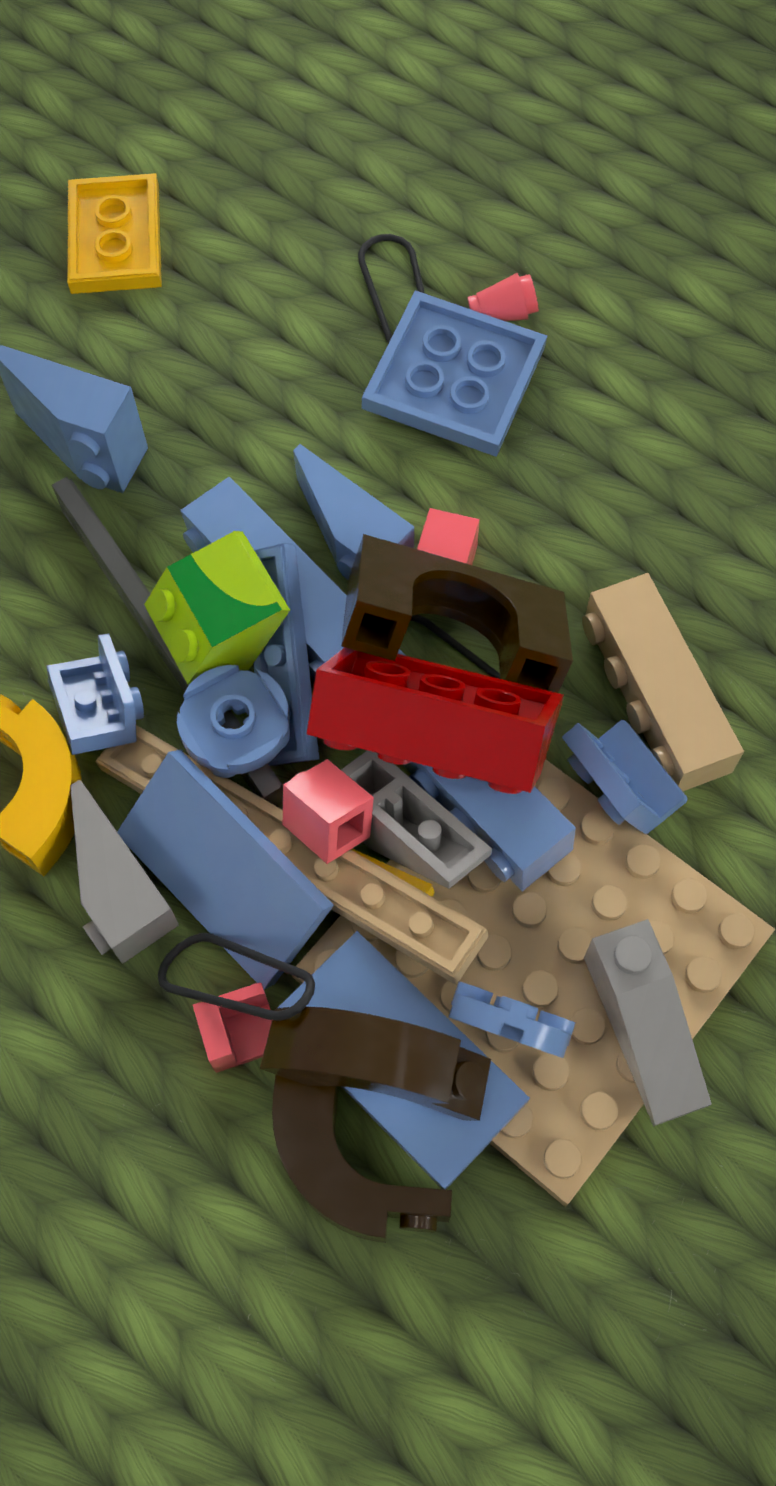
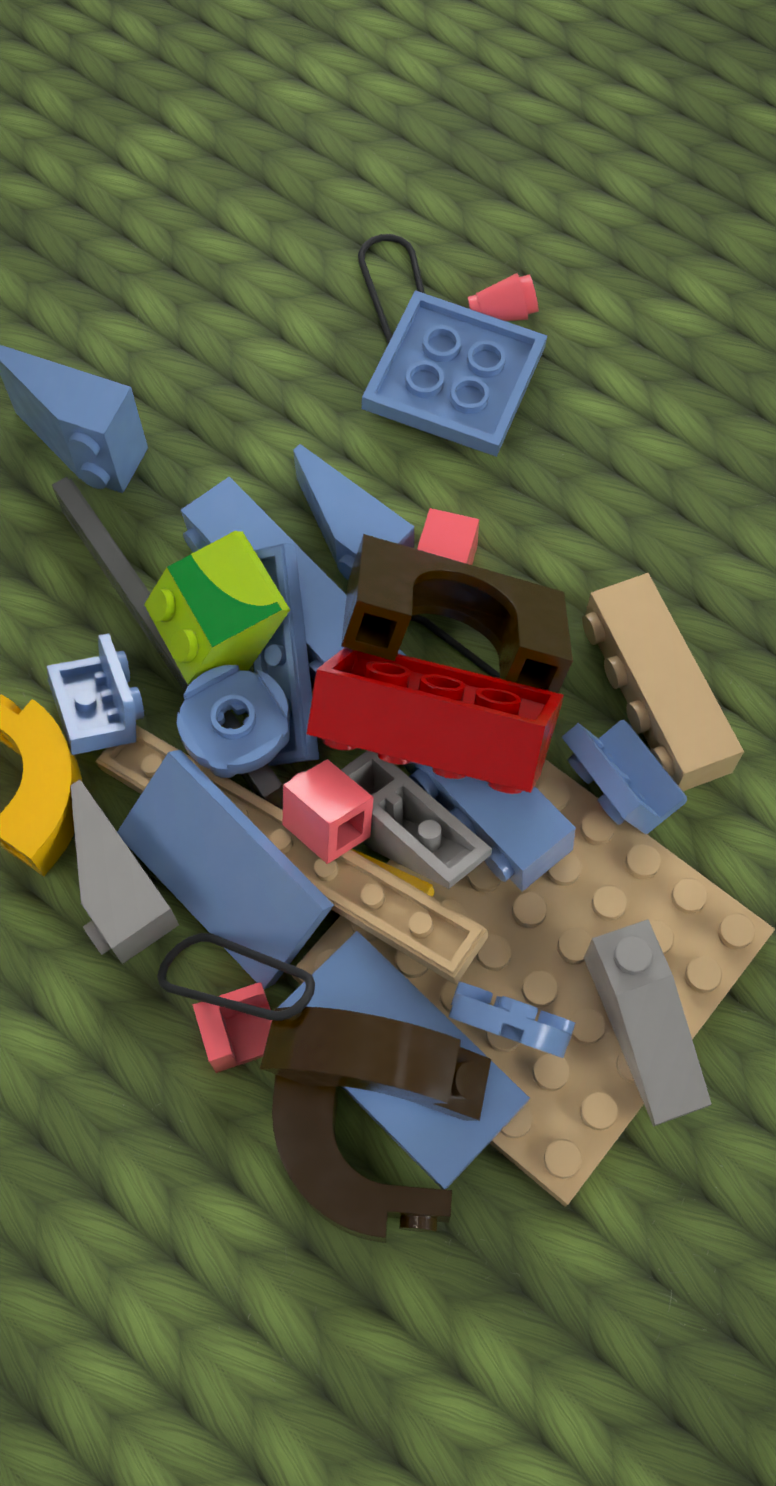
yellow tile [67,173,162,294] -> none

